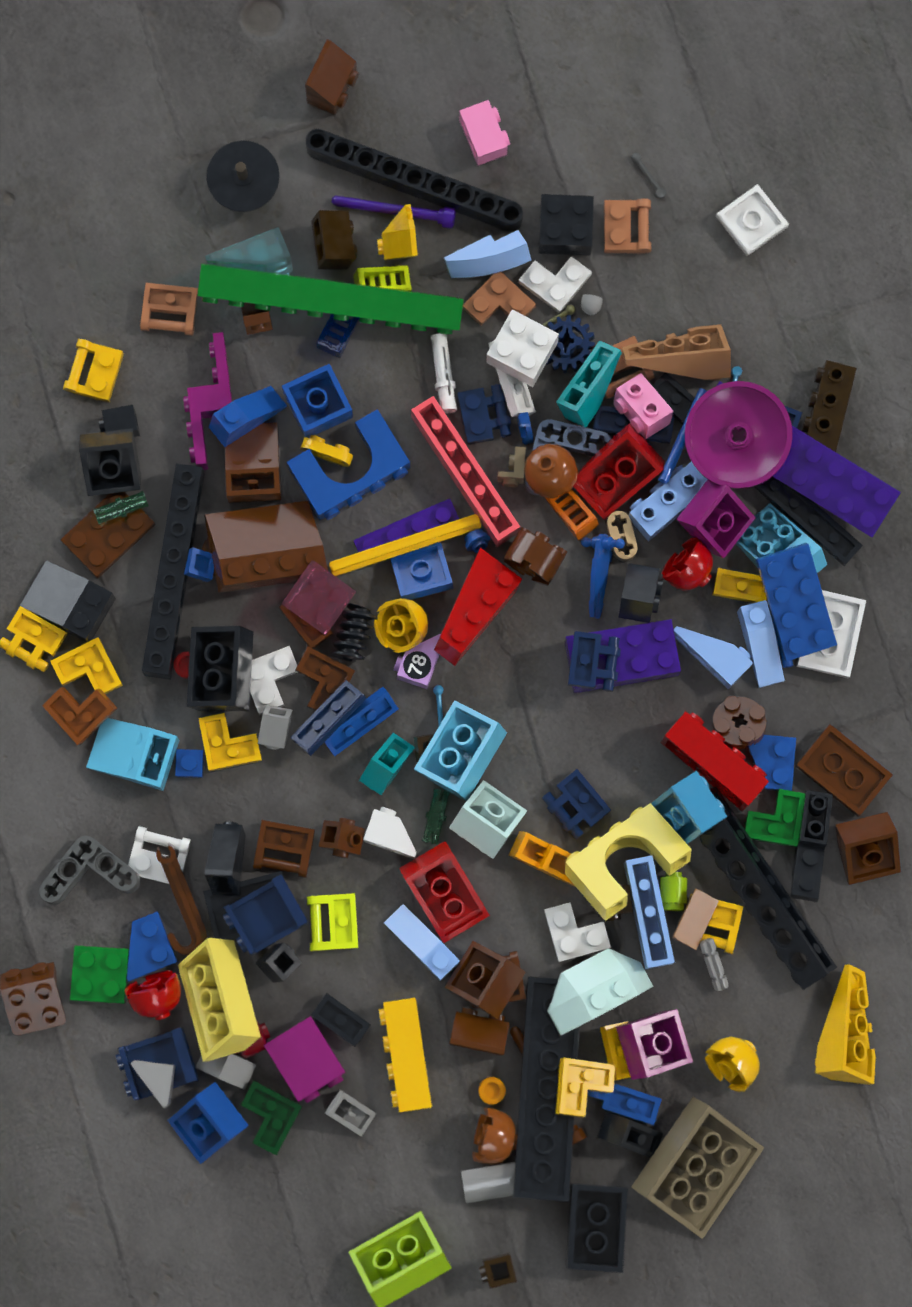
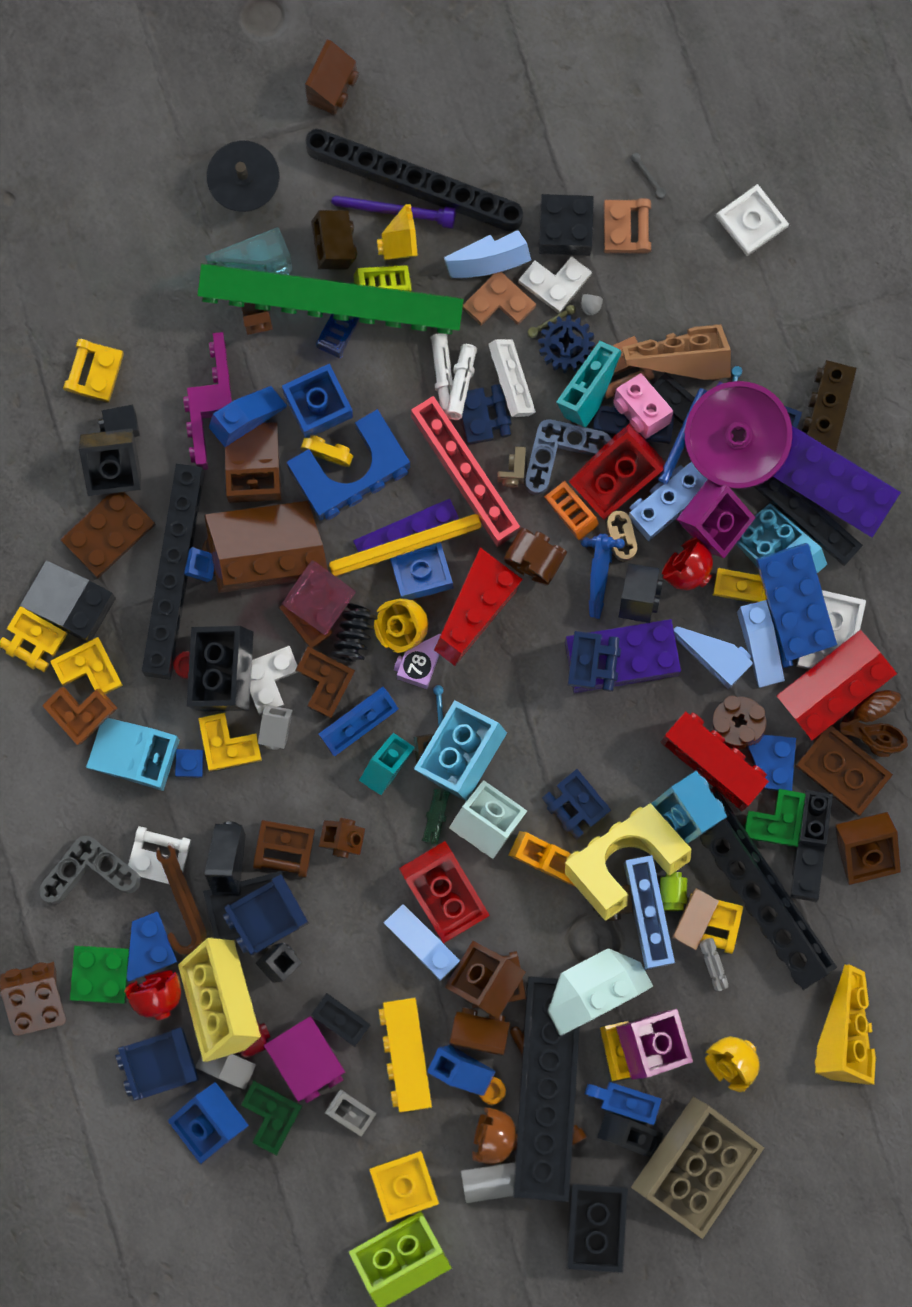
clear green pin [93,491,149,525] -> none
light grey slope [131,1060,176,1108] -> none
nougat plate [140,283,198,336] -> none
dark blue tile [290,680,366,756] -> none
neon yellow plate [307,893,358,951] -> none
white slope [363,807,416,859] -> none
bright pink brick [459,100,510,166] -> none
blue plate [464,529,490,553] -> none
dark brown brick [479,1252,517,1289] -> none
white brick [487,309,559,387] -> none
blue tile [517,412,533,445] -> none
dark orange cylinder [524,444,578,498] -> none
white plate [544,903,611,962] -> none
yellow plate [556,1058,615,1117] -> none
none -> yellow plate [369,1151,439,1222]
none -> blue slope [427,1045,496,1096]
none -> white pin [445,344,477,420]
none -> red slope [776,630,897,740]
none -> reddish brown animal [840,690,908,757]

